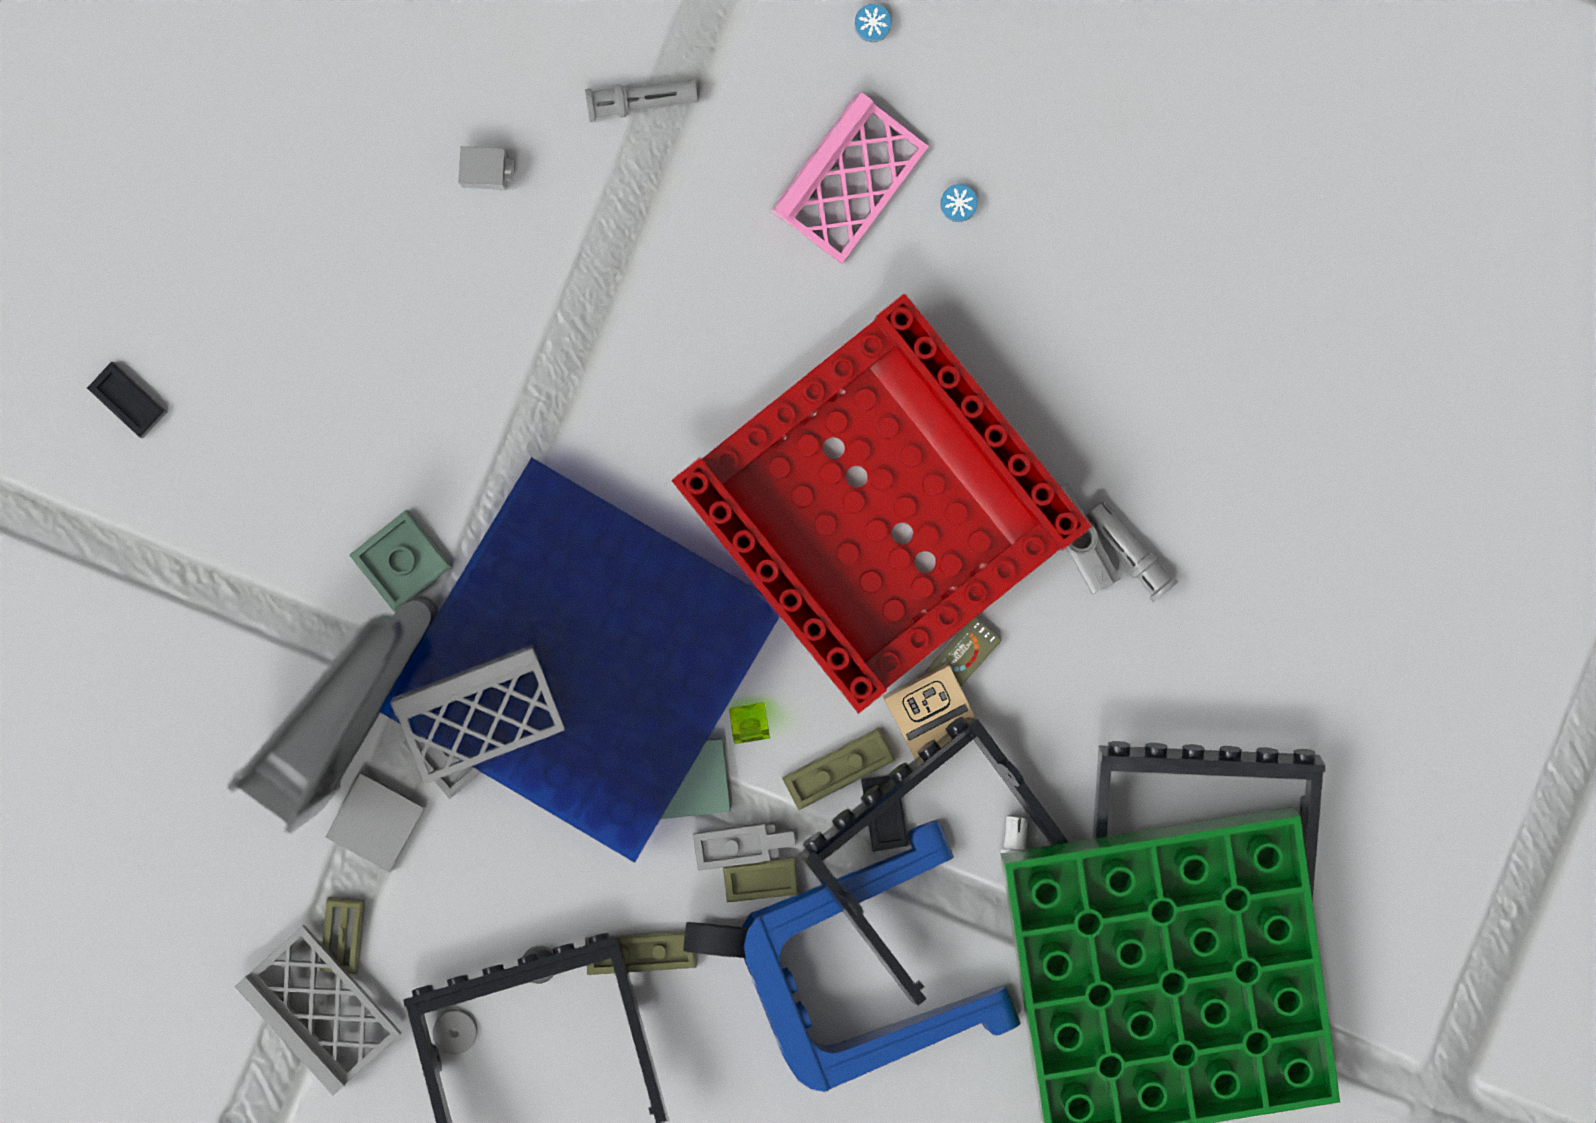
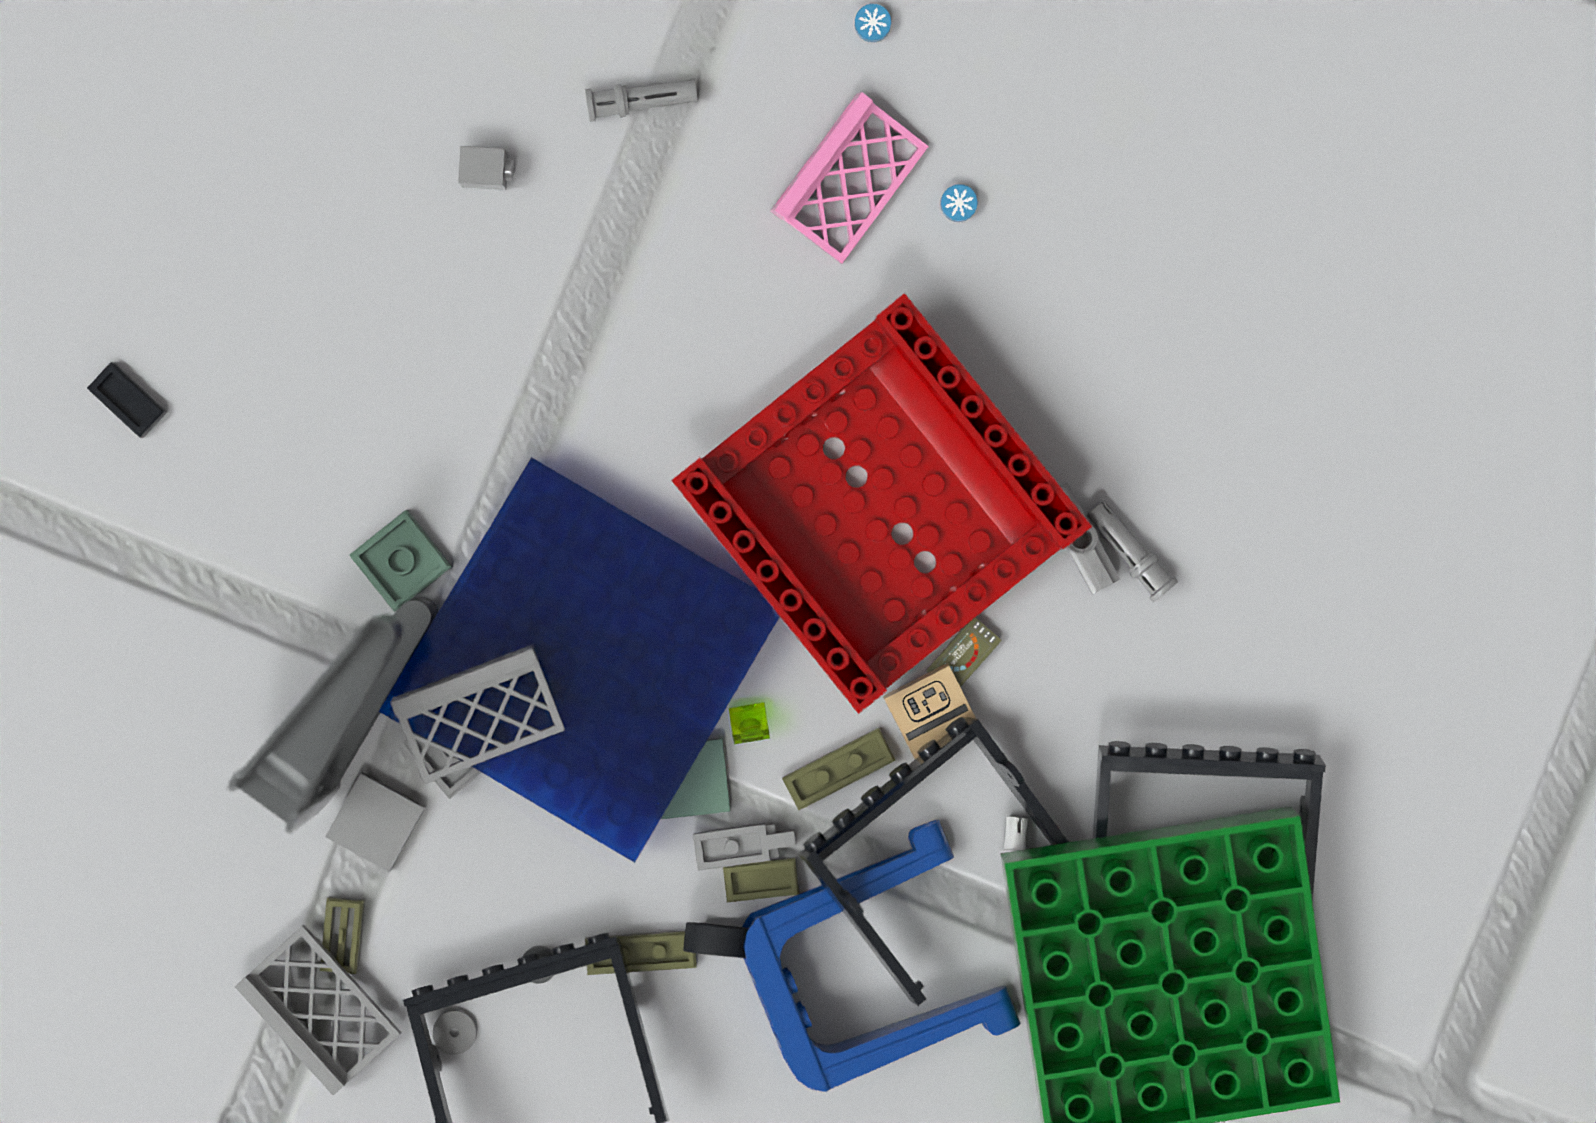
black tile [861,774,909,852] -> none

